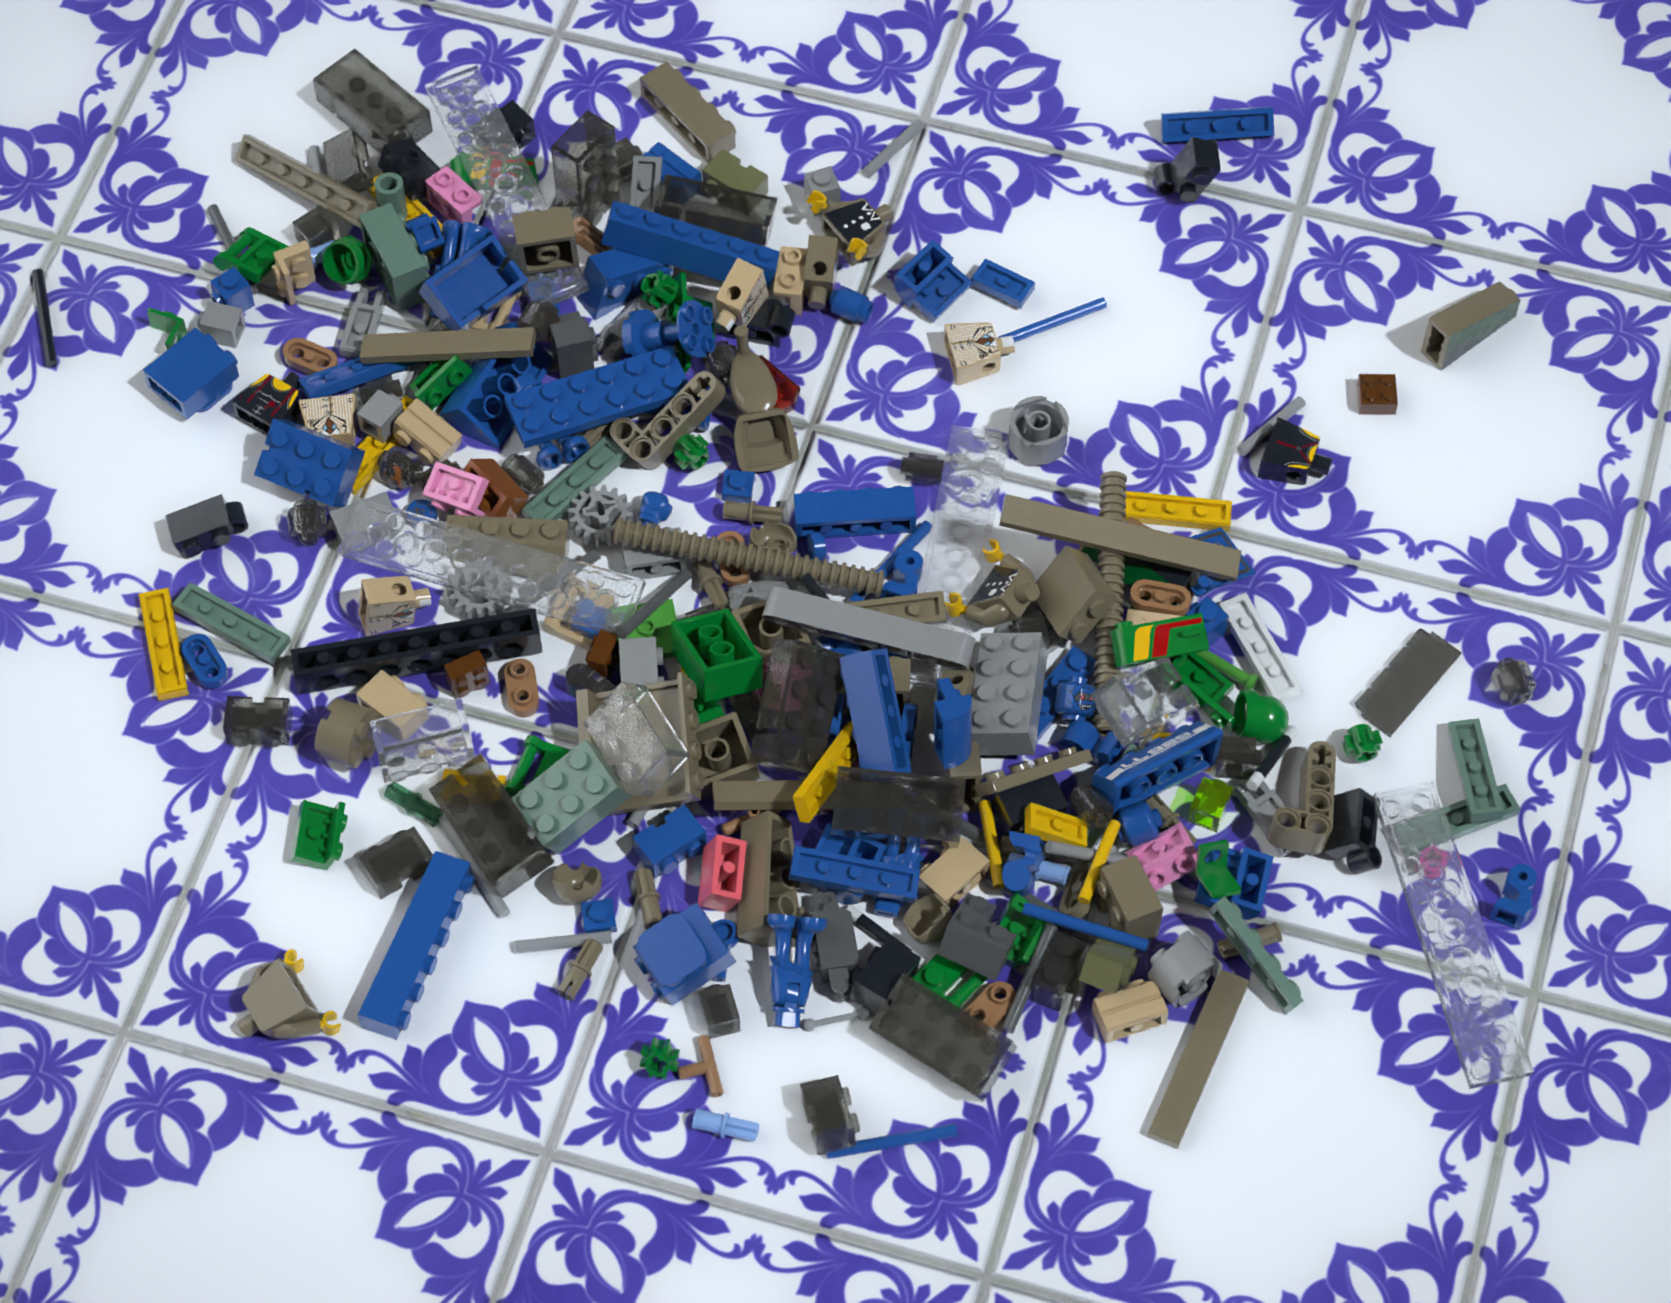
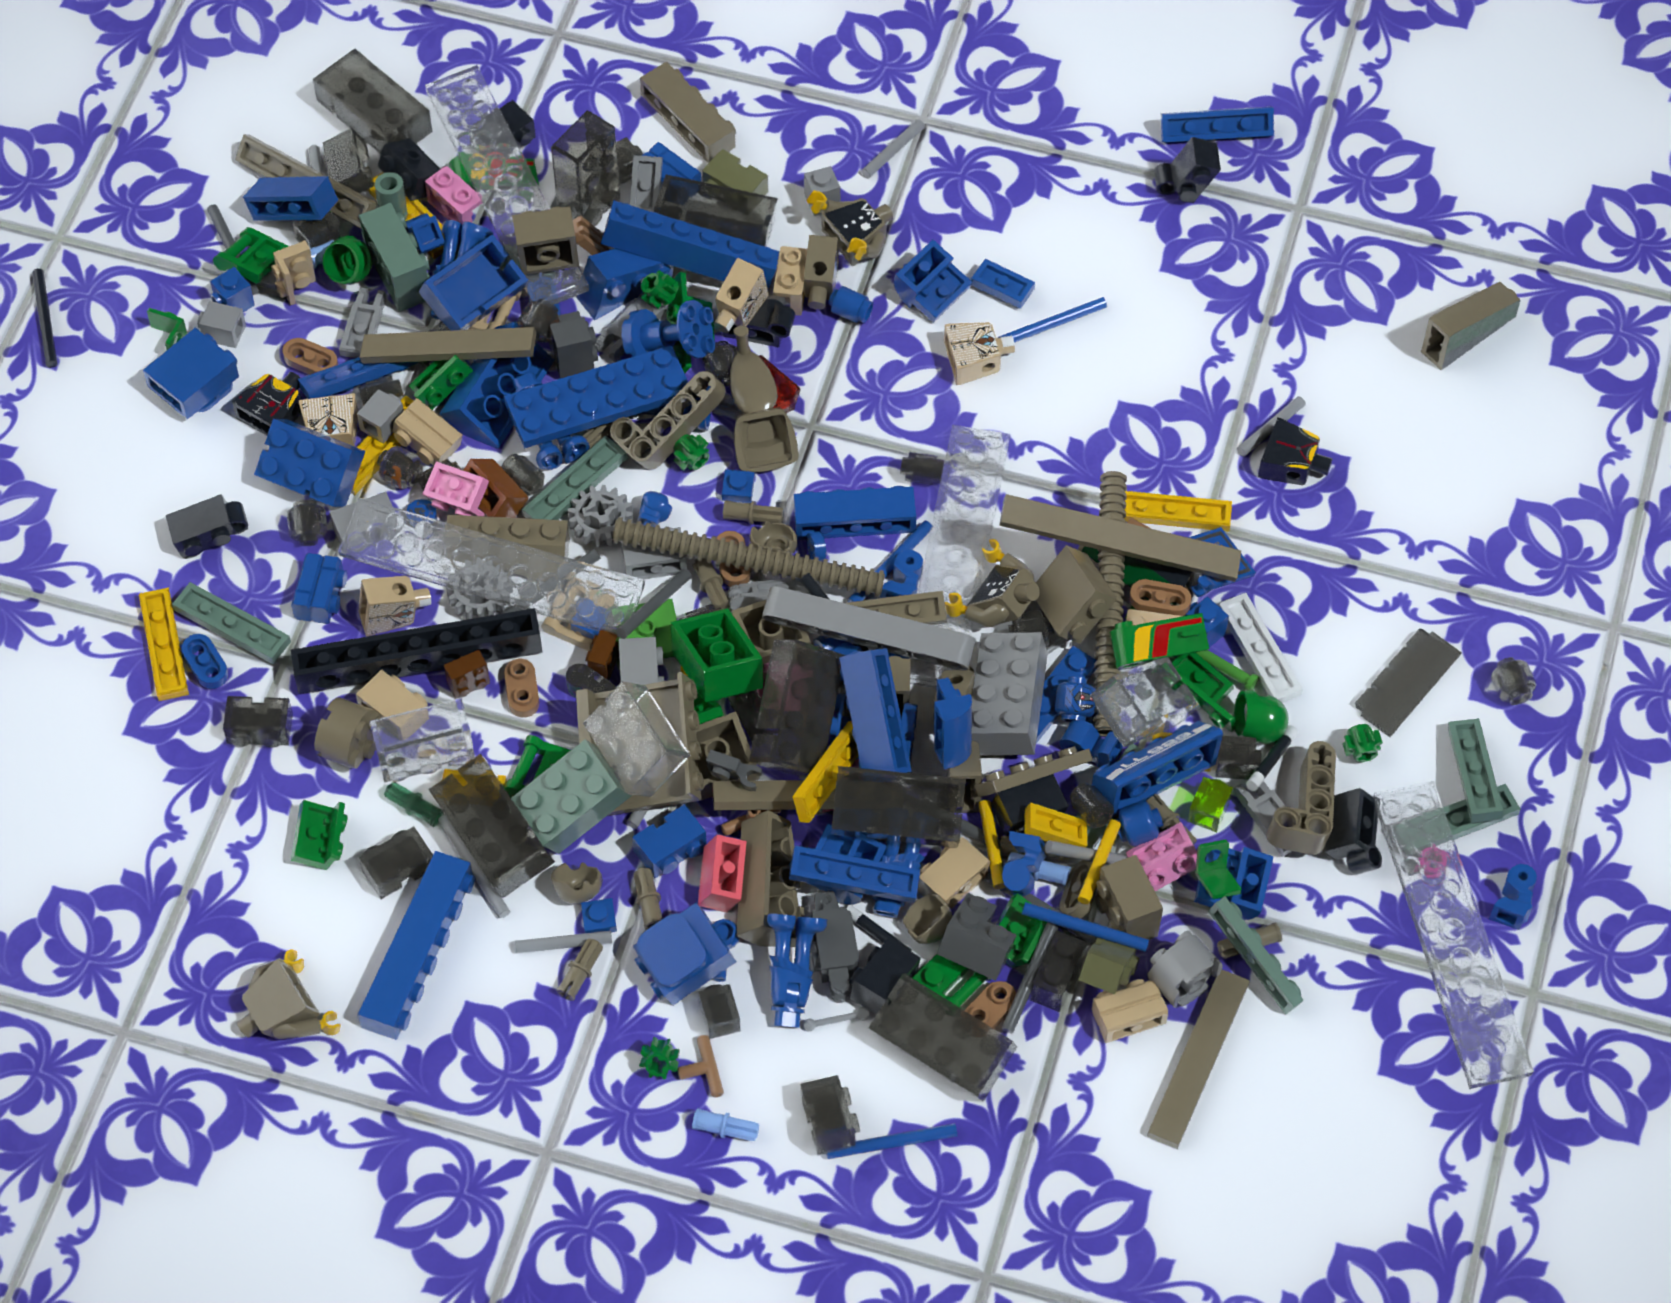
light grey brick [1008,396,1069,466] -> none
reddish brown piece [1356,374,1398,415] -> none
none -> blue brick [243,176,338,221]
none -> blue brick [291,553,347,624]
none -> dark grey plate [706,750,763,791]

